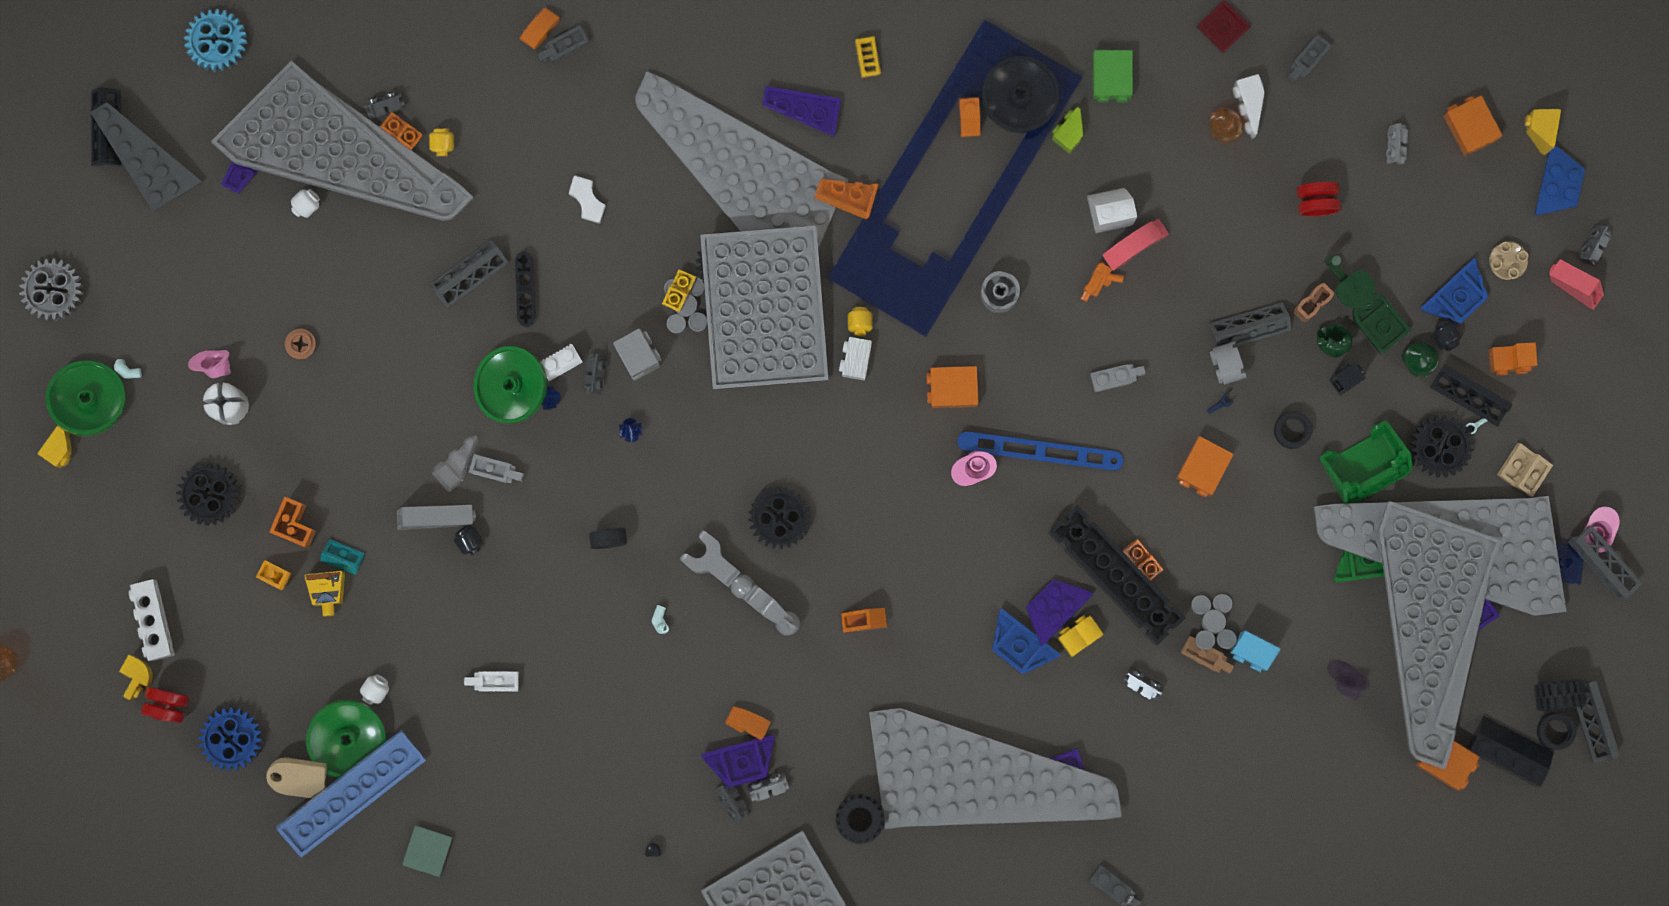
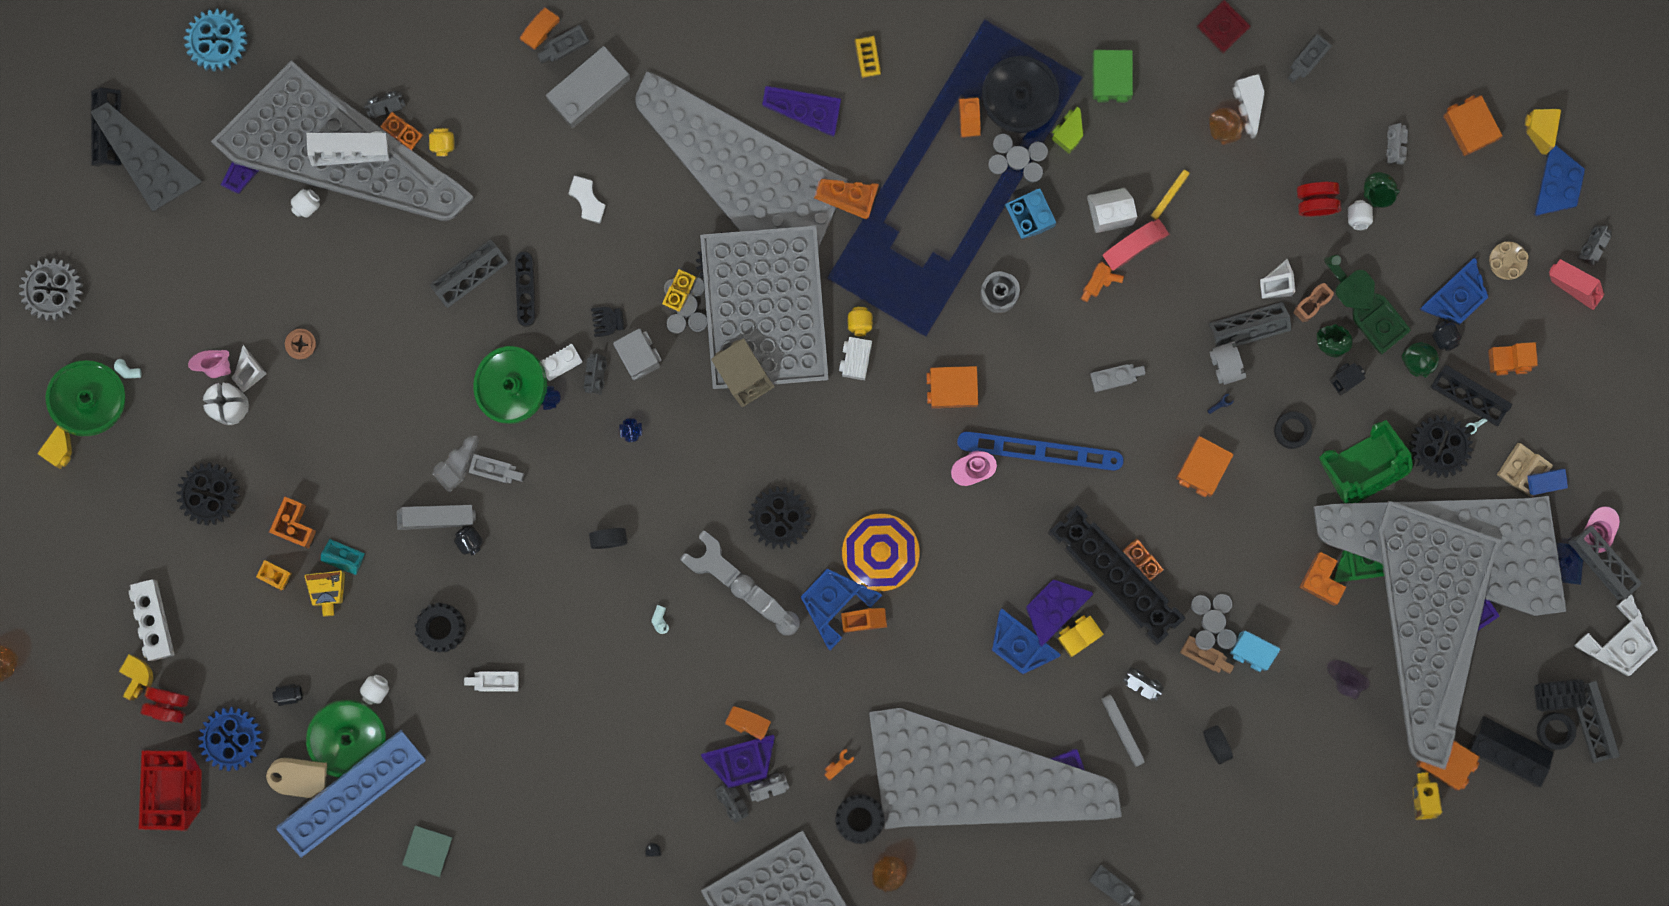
none -> red slope [139,751,202,830]
none -> white slope [231,345,267,392]
none -> black brick [273,684,303,706]
none -> white wedge [306,131,389,166]
none -> black tyre [414,603,466,653]
none -> light grey brick [546,46,630,129]
none -> black piece [591,307,625,337]
none -> dark tan slope [711,338,775,408]
none -> blue wing [801,569,882,651]
none -> orange plate [825,749,854,781]
none -> dish [842,514,920,592]
none -> clear orange hair [872,856,907,893]
none -> light grey piece [988,134,1048,182]
none -> dark azure slope [1005,188,1056,239]
none -> light grey beam [1102,695,1145,767]
none -> yellow bar [1151,170,1190,220]
none -> black tyre [1203,725,1233,764]
none -> white slope [1260,259,1295,299]
none -> orange brick [1299,552,1346,606]
none -> white head [1348,200,1373,230]
none -> dark green hair [1364,172,1400,208]
none -> yellow torso [1413,773,1442,820]
none -> blue tile [1527,469,1568,495]
none -> white wing [1574,595,1658,676]

